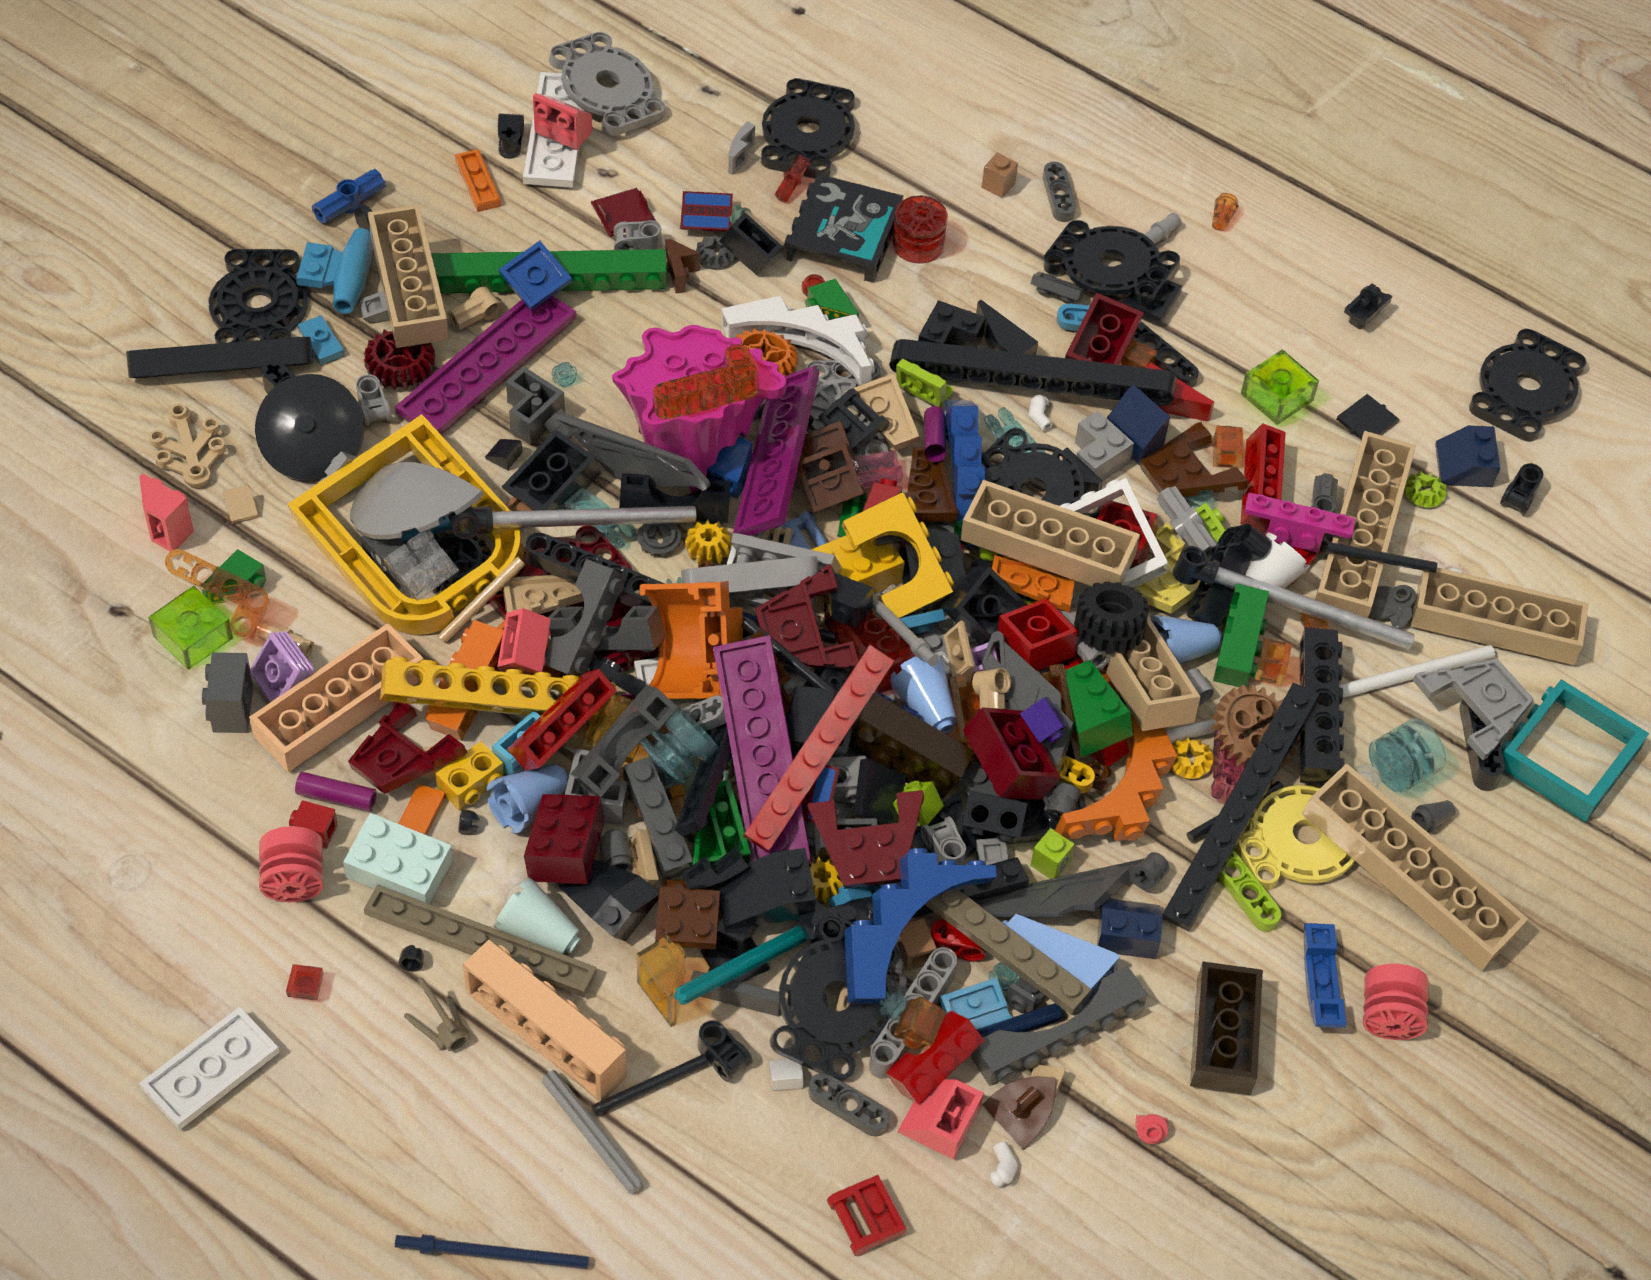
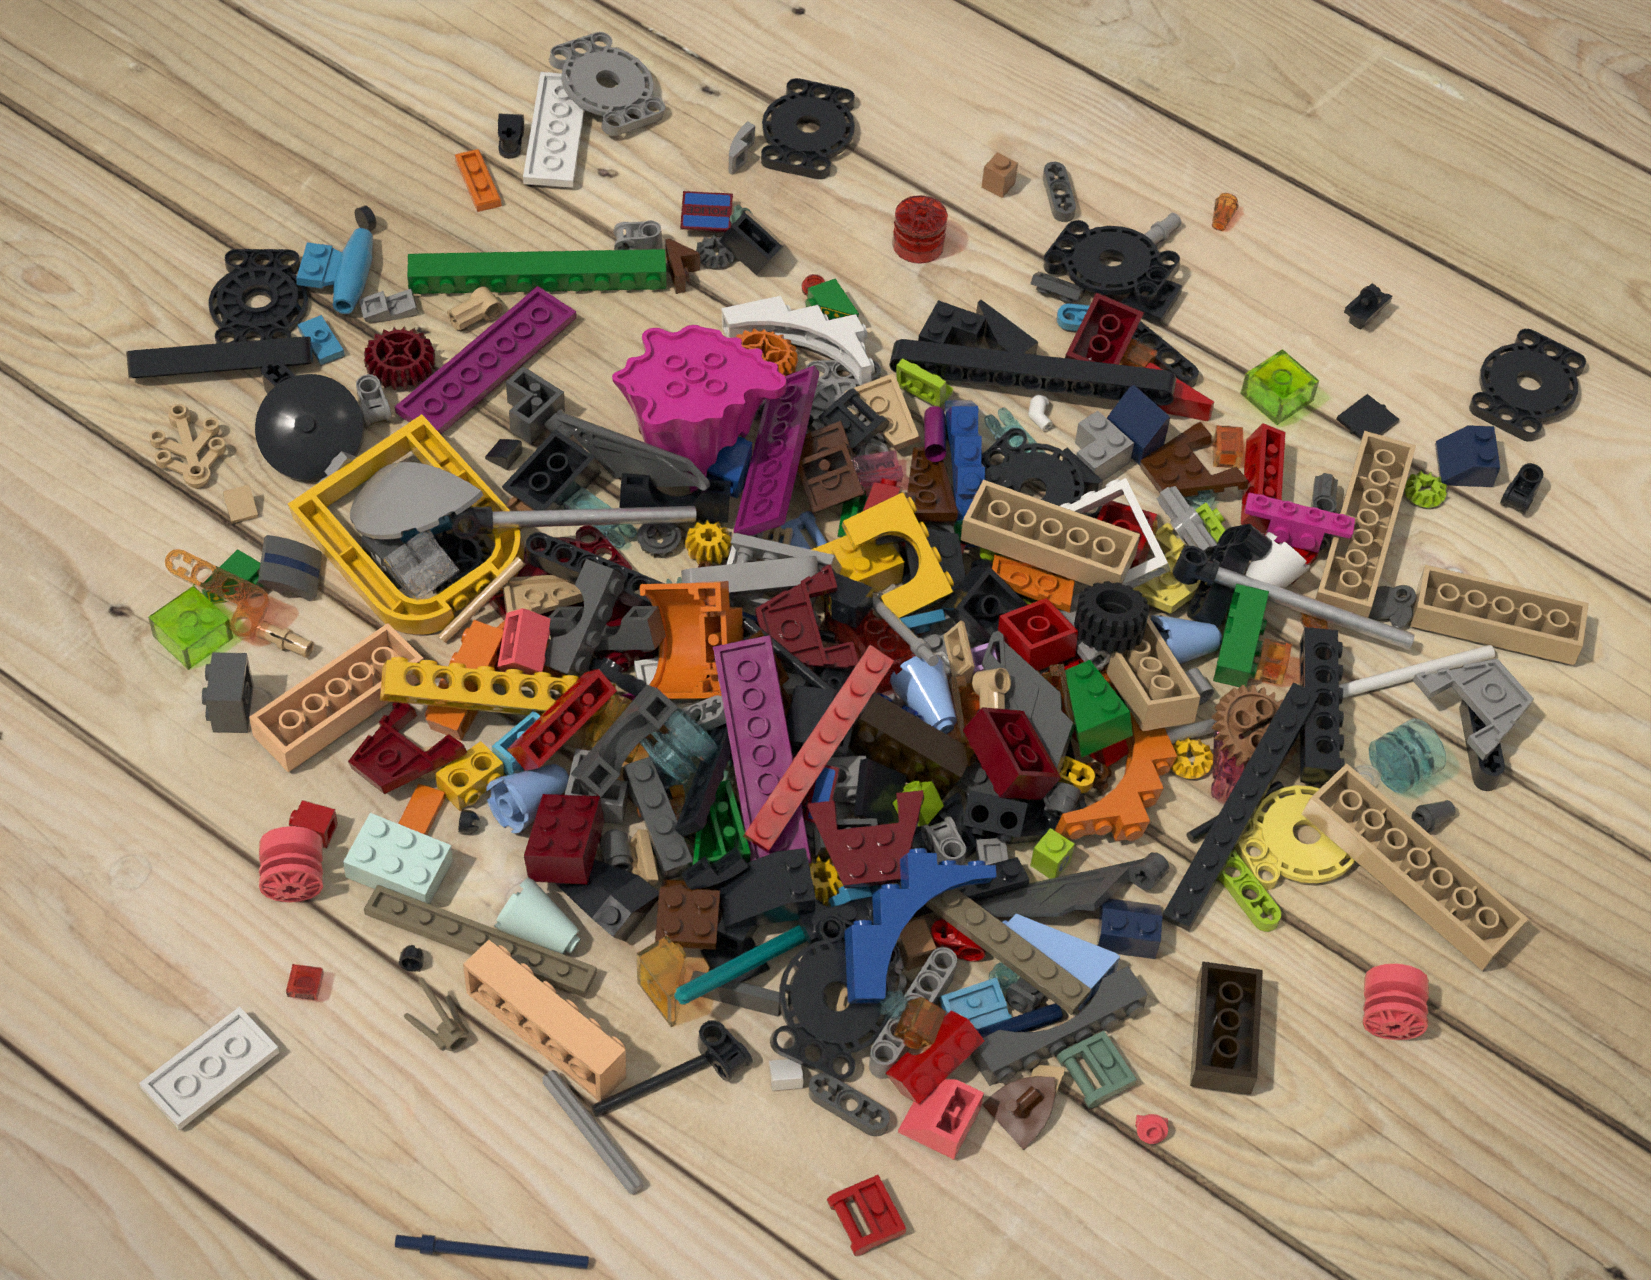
coral slope [139,473,194,553] -> none
lavender brick [250,631,314,702] -> none
magenta piece [295,772,377,812] -> none
blue piece [312,169,386,224] -> none
tan brick [368,204,449,348] -> none
blue plate [499,240,572,311] -> none
coral slope [533,93,592,150] -> none
clear light blue plate [551,362,577,387] -> none
dark red piece [591,188,656,237] -> none
clear orange beam [653,344,759,420] -> none
clear red axle [775,155,811,203] -> none
panel [784,174,904,283] -> none
white arm [990,1141,1018,1187] -> none
dark purple brick [1020,697,1067,743] -> none
blue slope [1304,923,1347,1028] -> none
black bar [1326,542,1438,573] -> none
teal window [1501,679,1649,822] -> none
none -> dark grey slope [258,535,322,601]
none -> sand green plate [1056,1031,1137,1109]

